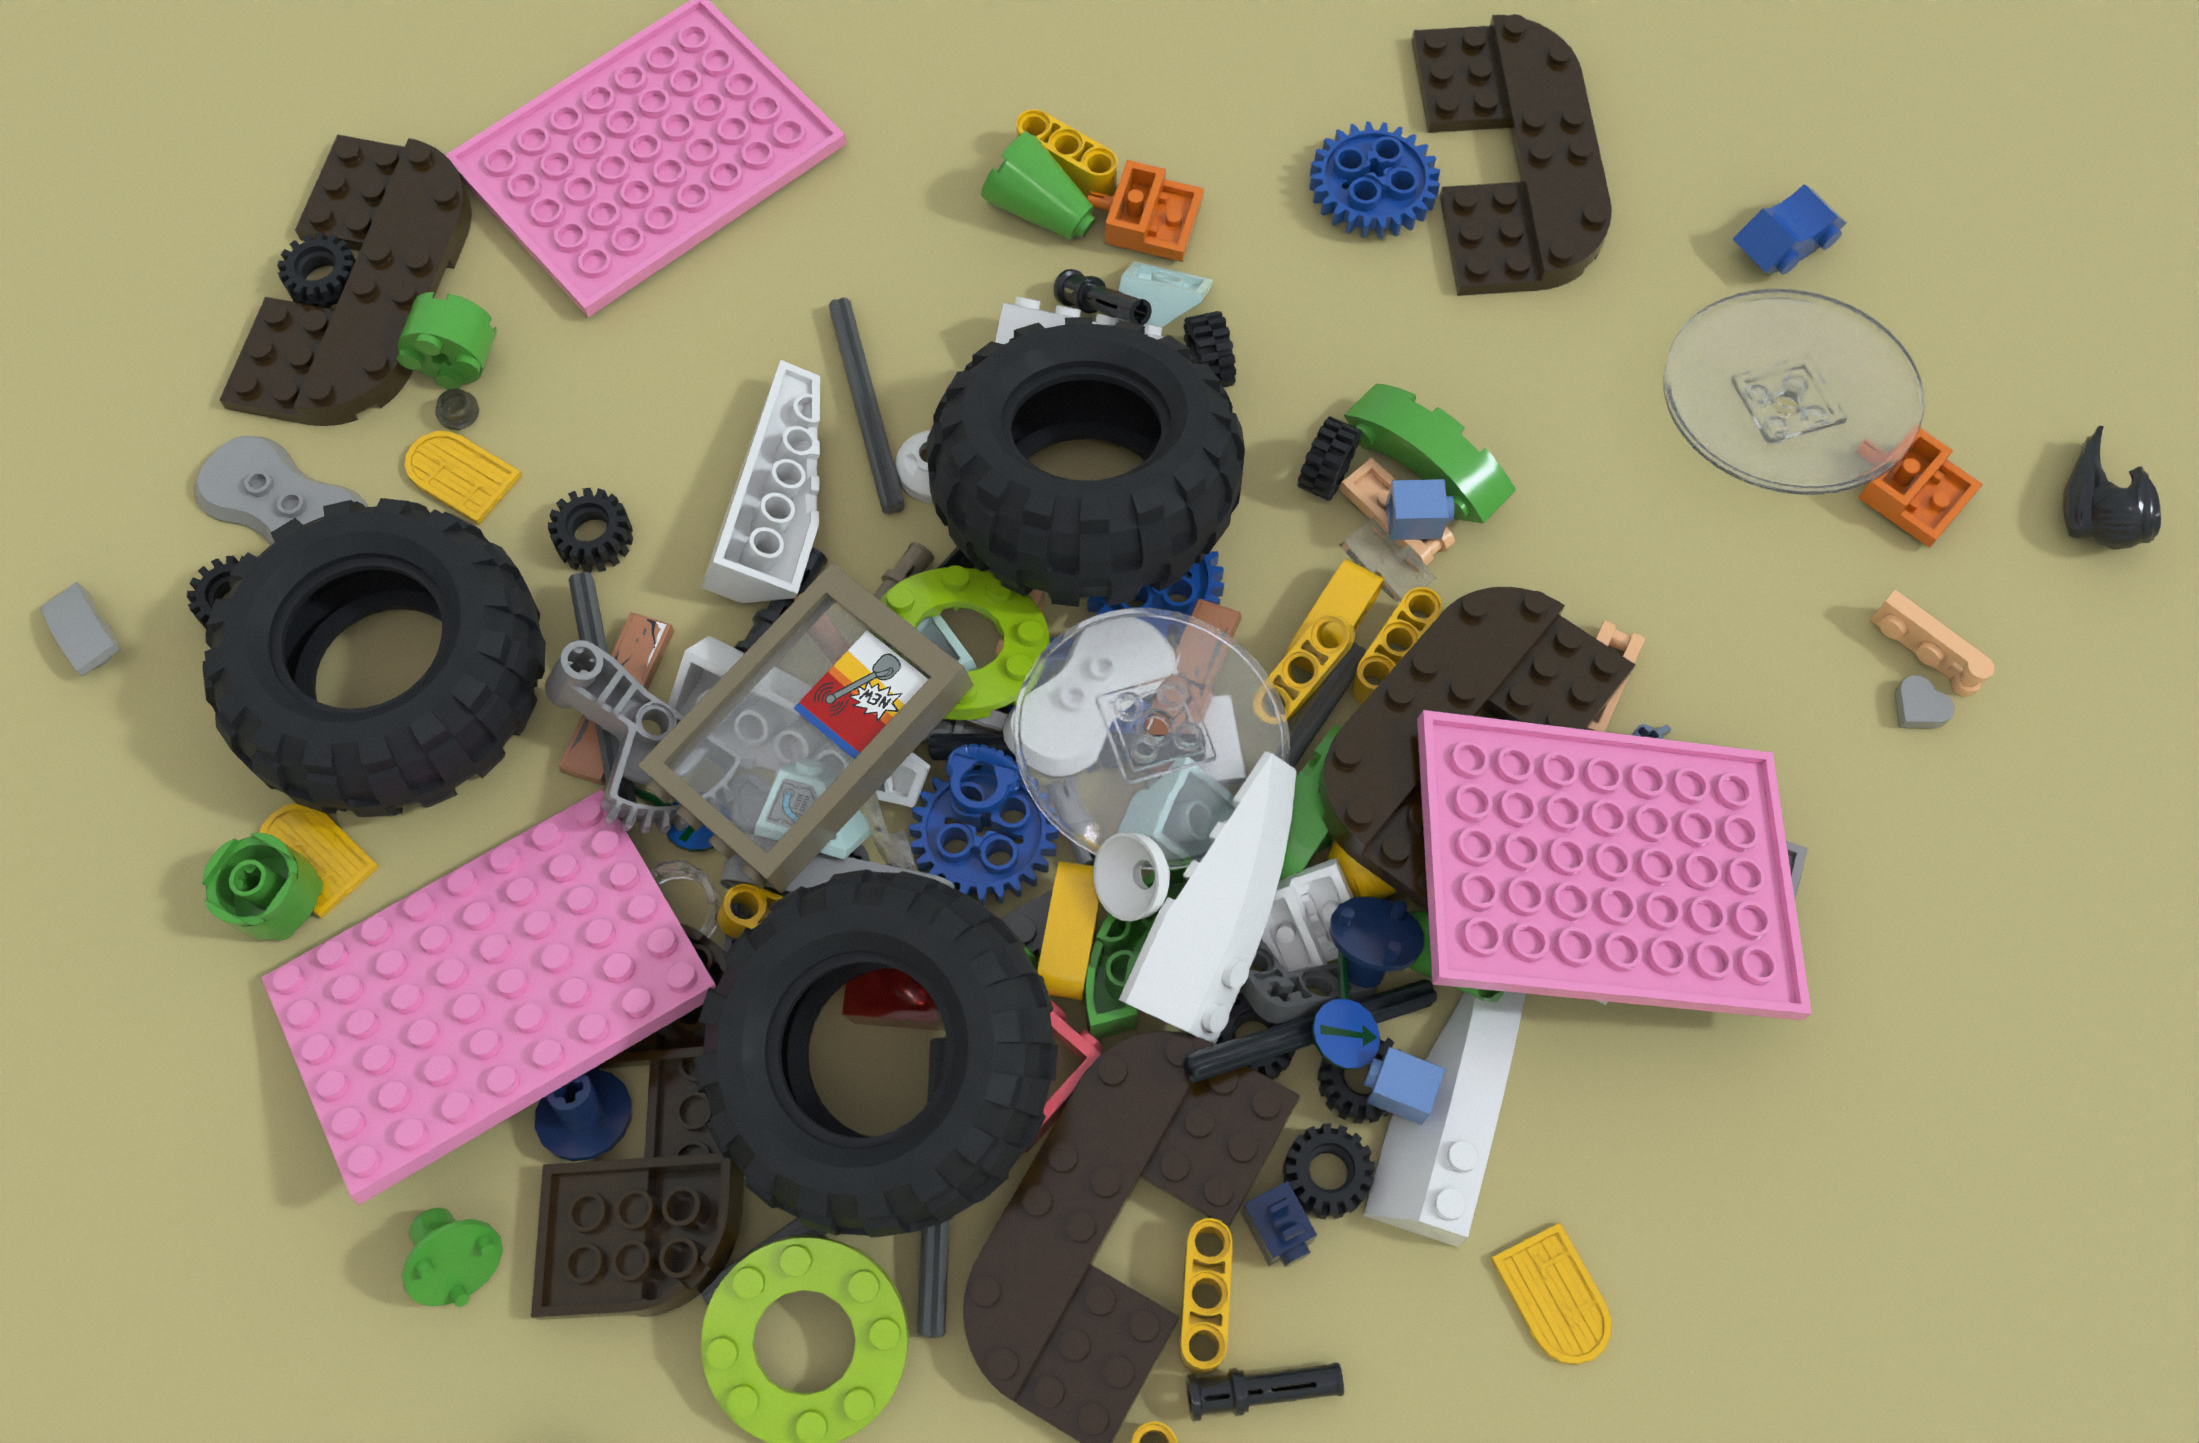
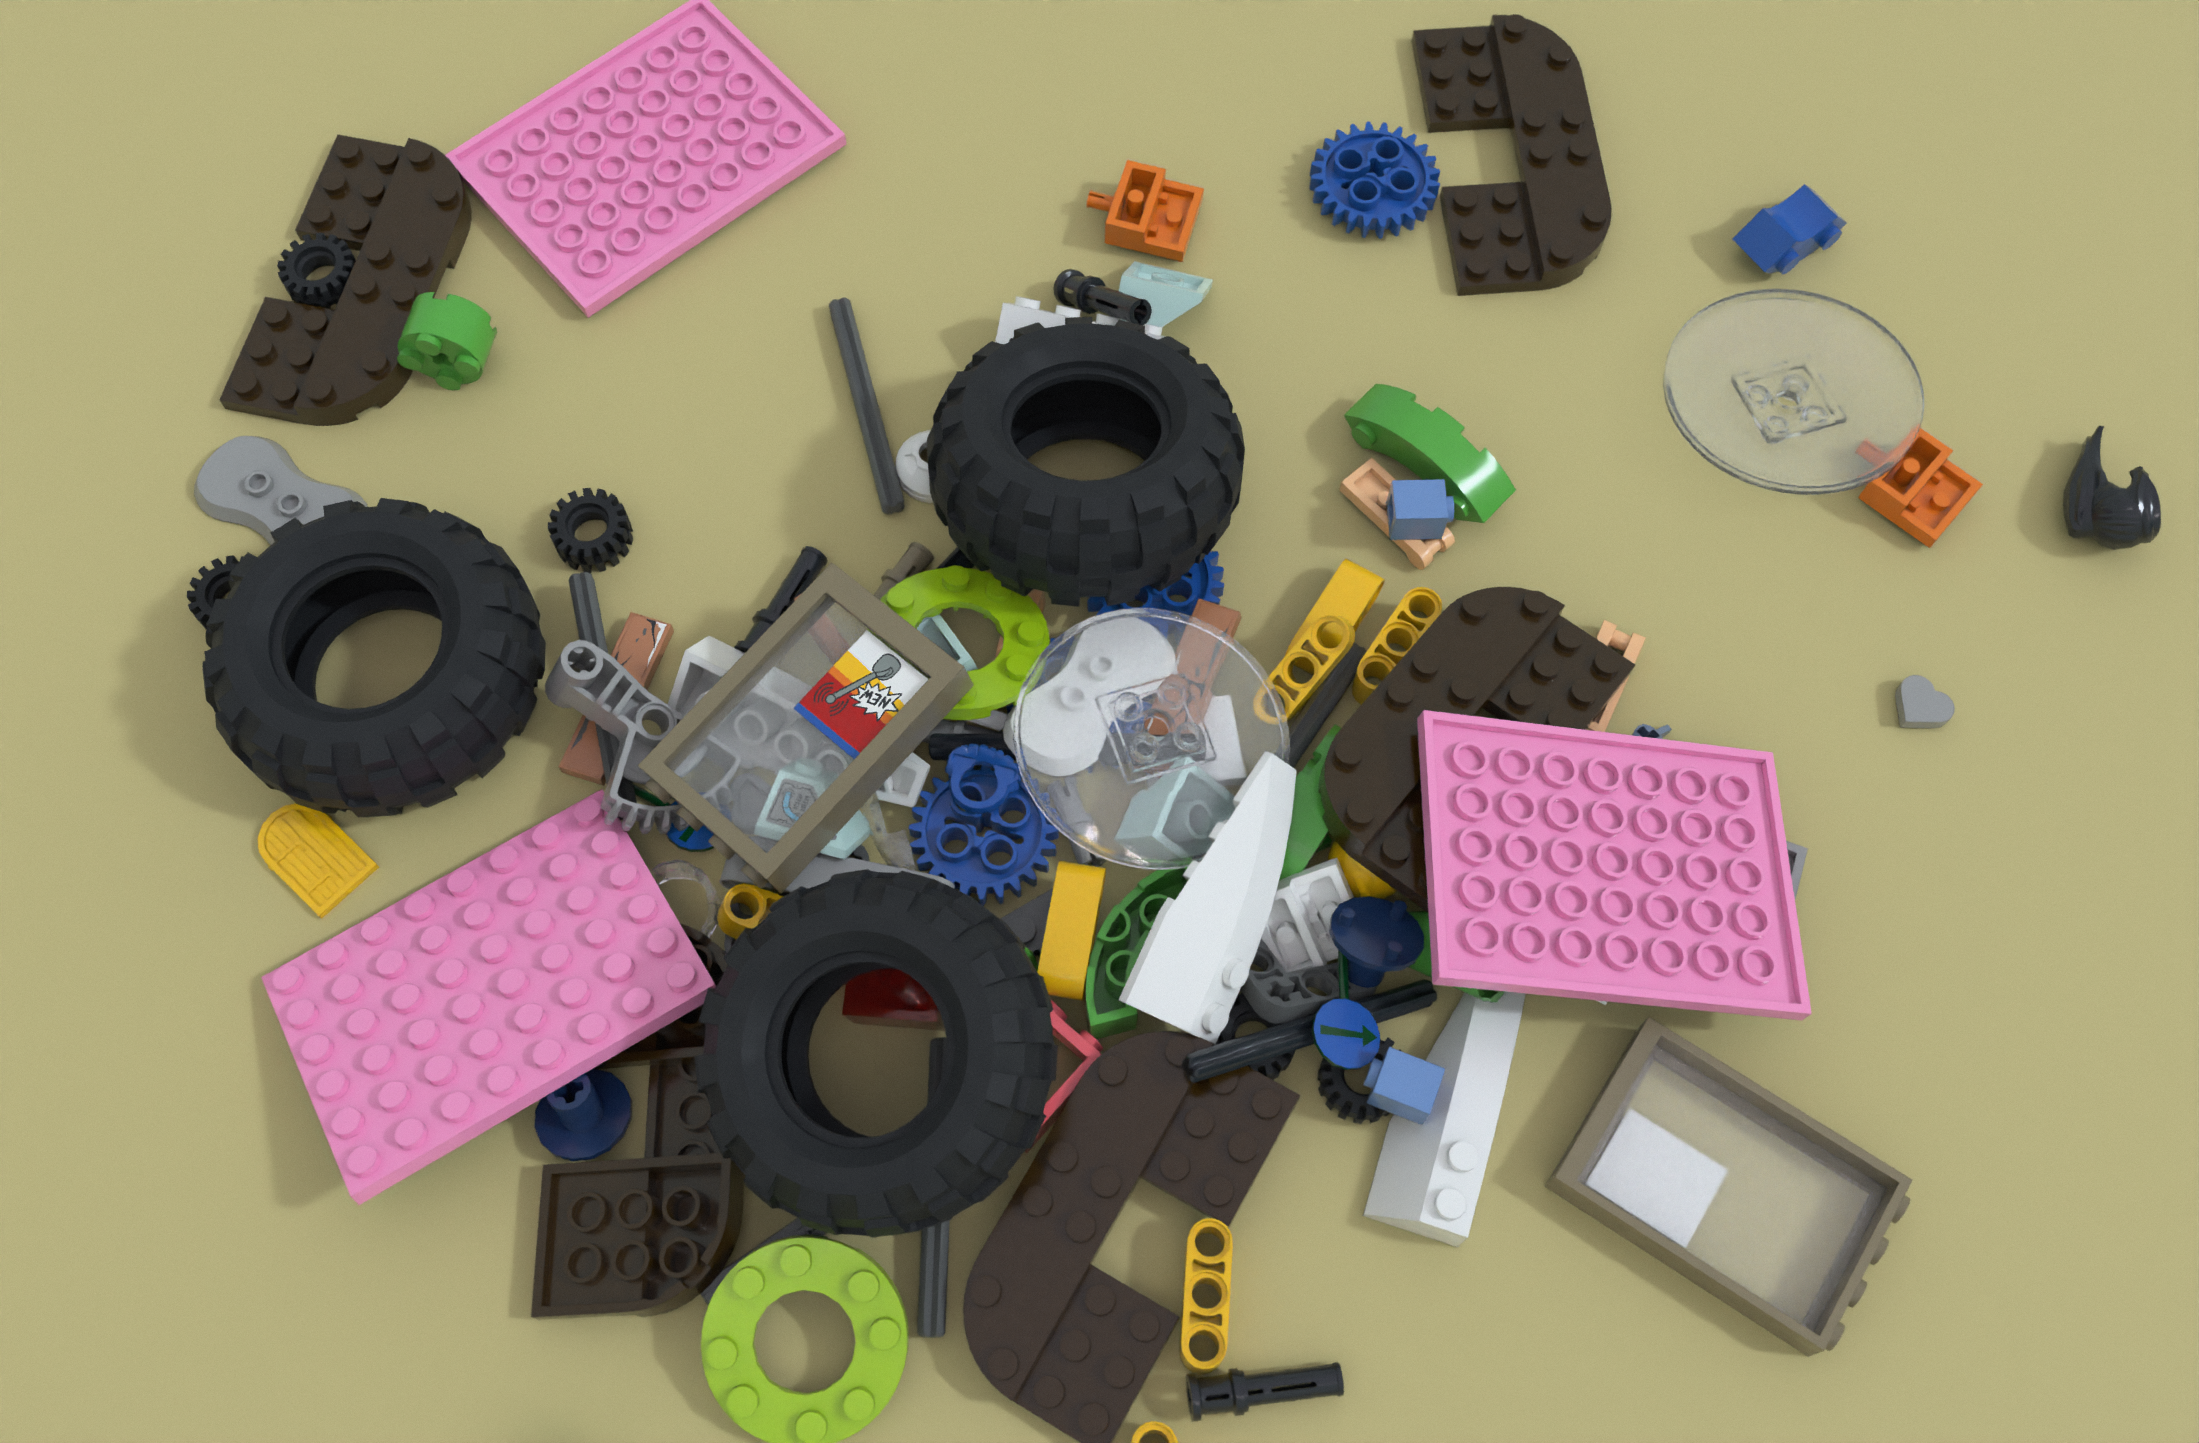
light grey slope [40,582,120,676] -> none
bright green brick [202,833,323,941] -> none
bright green piece [401,1208,503,1307] -> none
yellow window [404,431,522,525] -> none
clear smoke plate [435,388,479,430] -> none
white wedge [701,360,820,603] -> none
bright green cone [981,131,1096,240] -> none
yellow beam [1016,109,1117,198] -> none
white piece [1093,832,1170,921] -> none
black tyre [1183,311,1236,388] -> none
dark blue brick [1241,1181,1317,1267] -> none
black tyre [1282,1123,1375,1220] -> none
black tyre [1297,416,1362,501] -> none
clear slope [1339,515,1436,603] -> none
yellow window [1490,1222,1612,1365] -> none
light nougat plate [1870,590,1995,697] -> none
none -> clear window [1545,1017,1912,1357]

